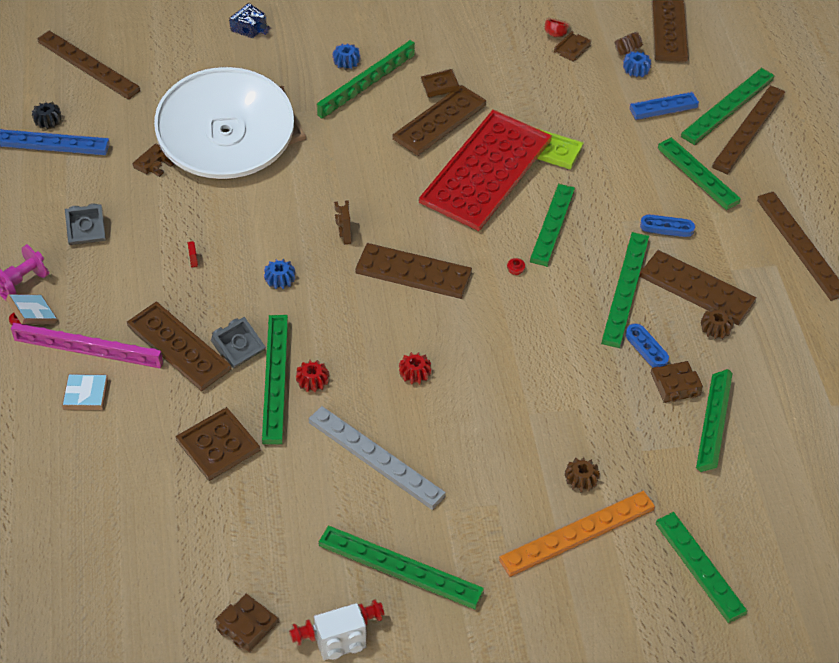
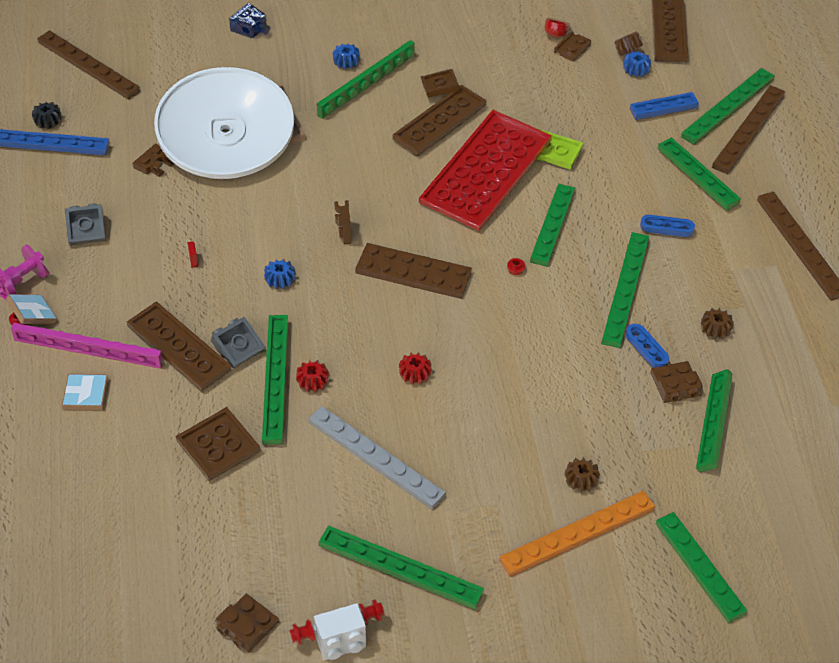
reddish brown plate [639,250,757,325] -> none

